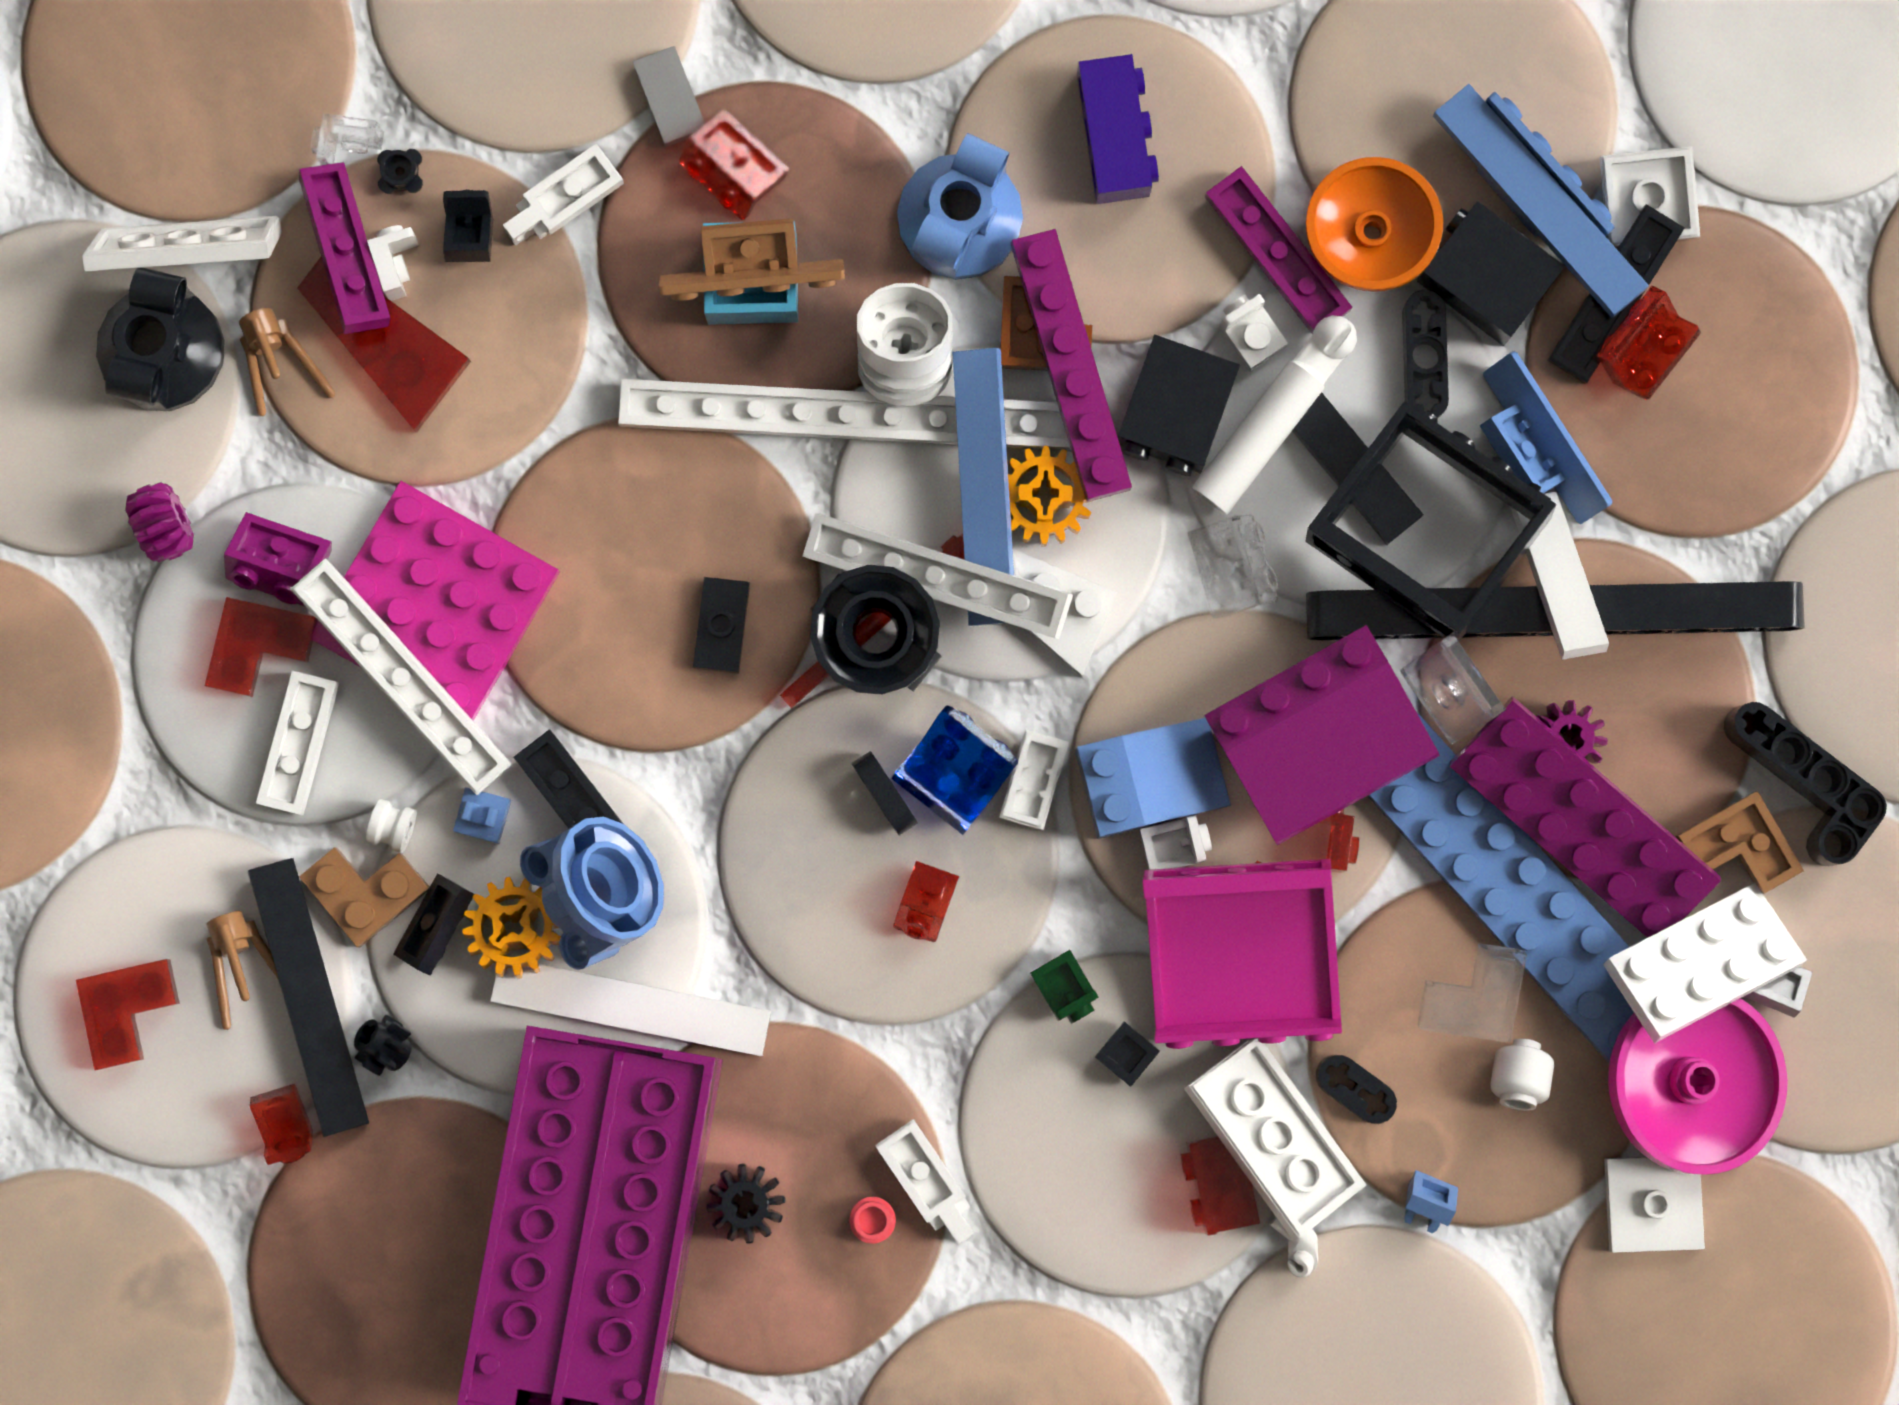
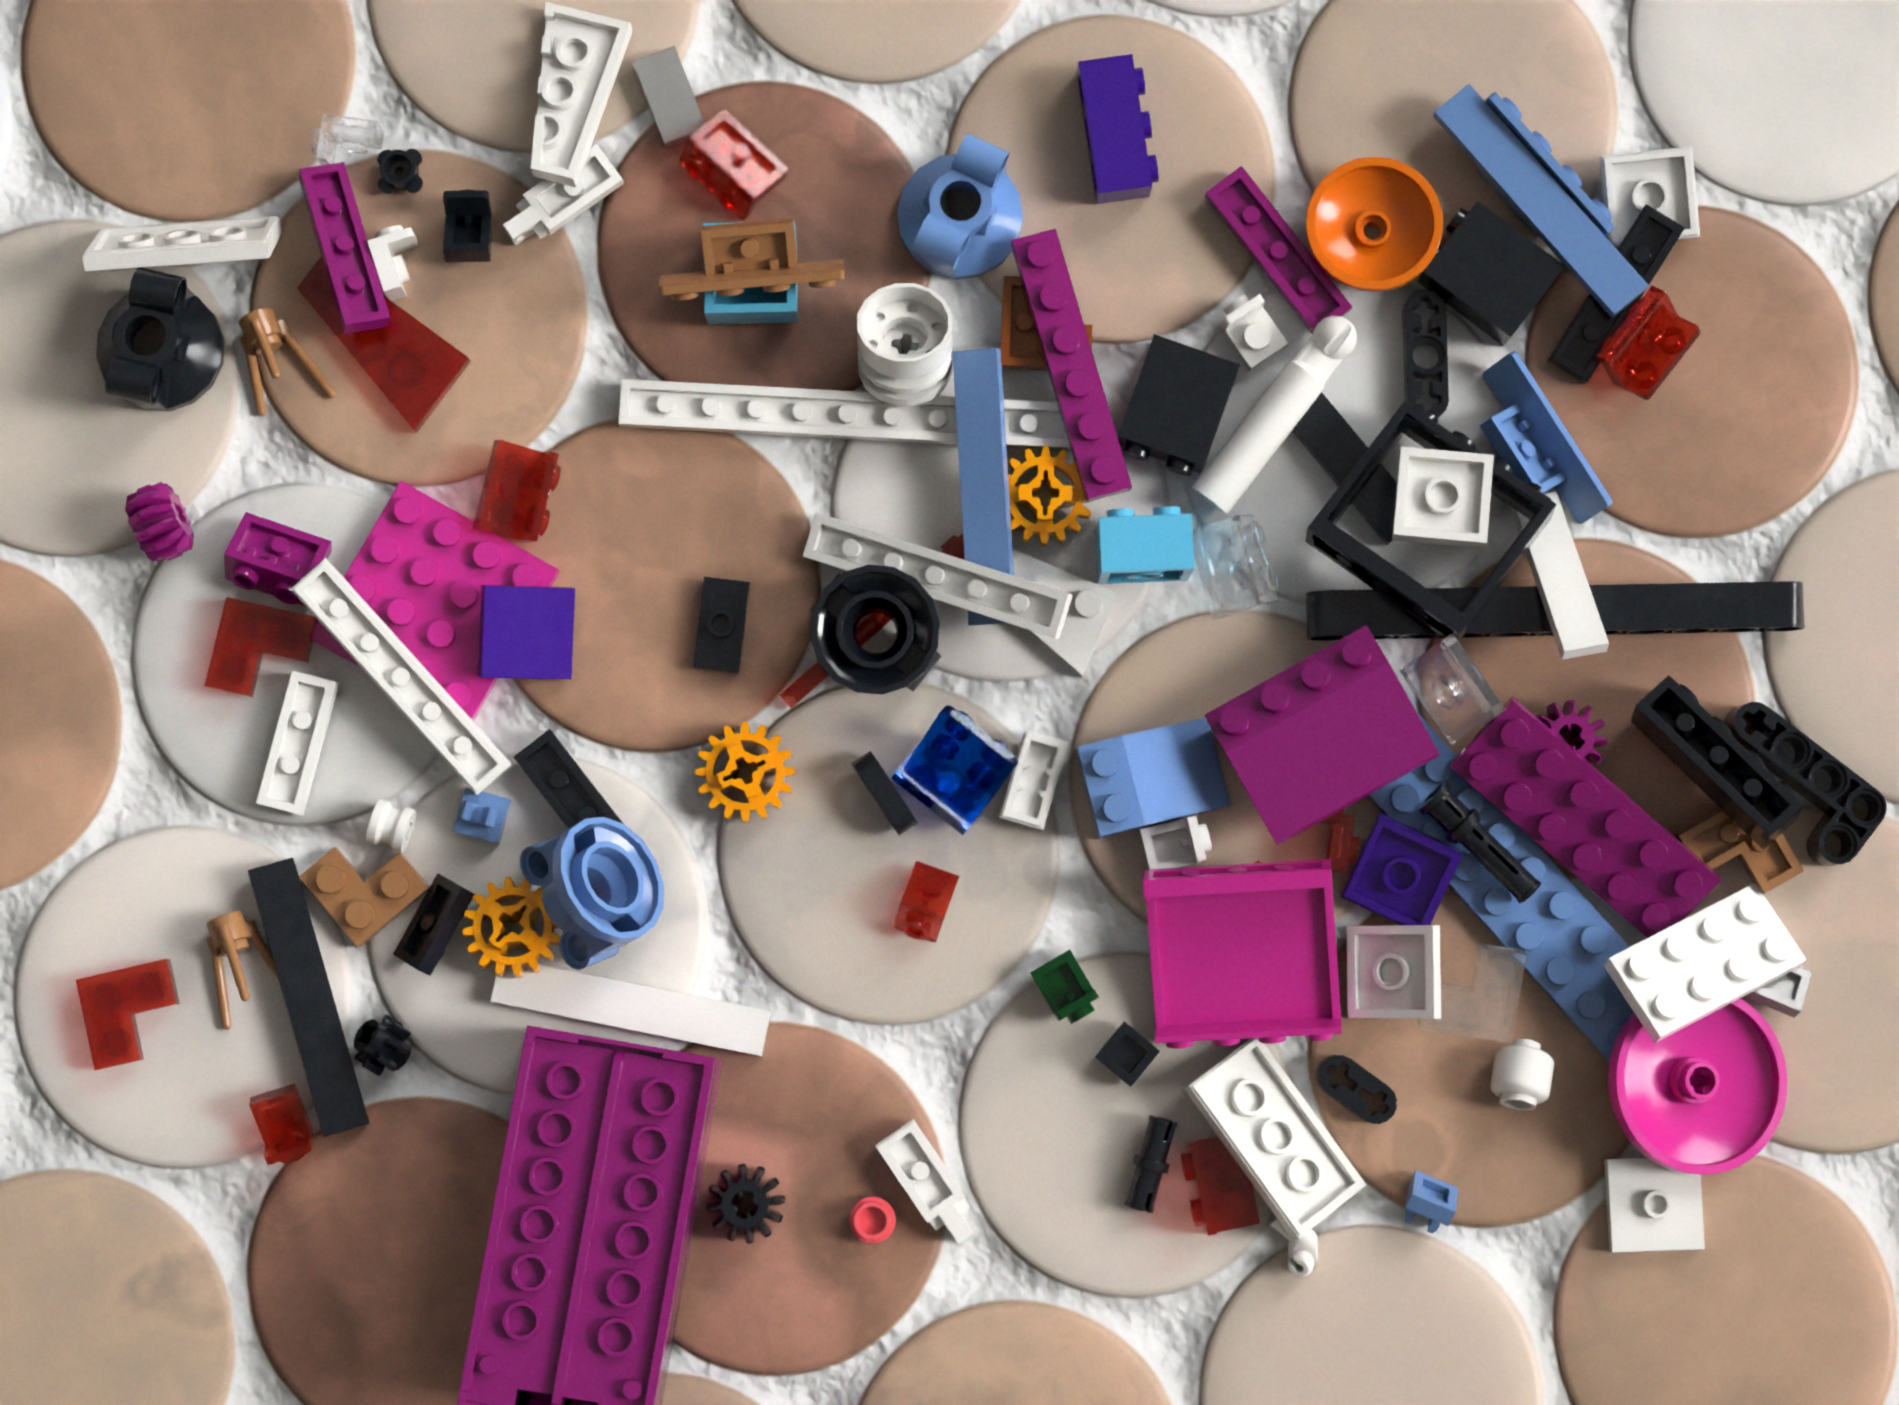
none -> clear red bracket [473,440,561,543]
none -> dark purple tile [478,584,575,679]
none -> white wing [530,2,633,187]
none -> light orange gear [695,722,796,823]
none -> medium azure brick [1094,506,1195,584]
none -> black pin [1124,1115,1178,1213]
none -> dark purple tile [1341,813,1464,925]
none -> white plate [1347,925,1441,1019]
none -> white plate [1392,446,1494,549]
none -> black pin [1417,781,1541,903]
none -> black brick [1631,675,1804,850]

